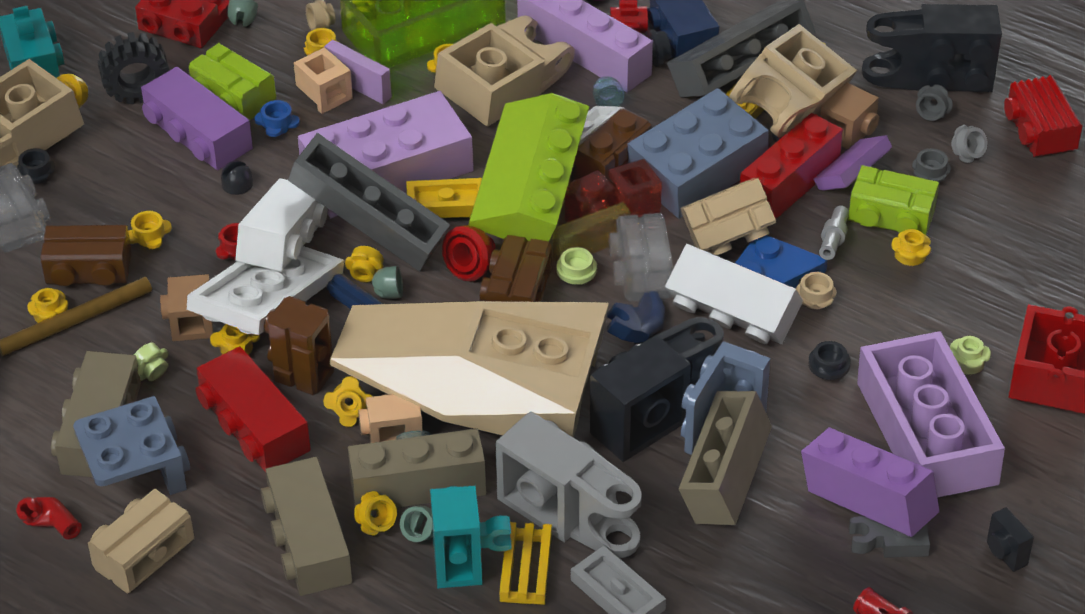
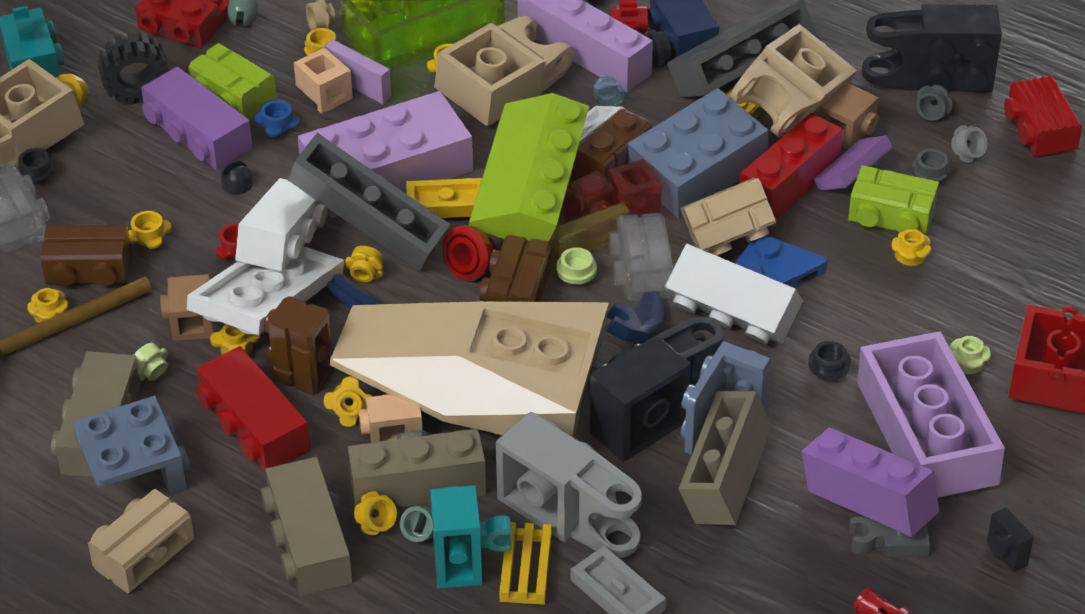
red arm [16,497,82,540] -> none
sand green hinge [372,266,403,299] -> none
tan plate [796,272,837,309] -> none
light grey bar [819,206,849,260] -> none

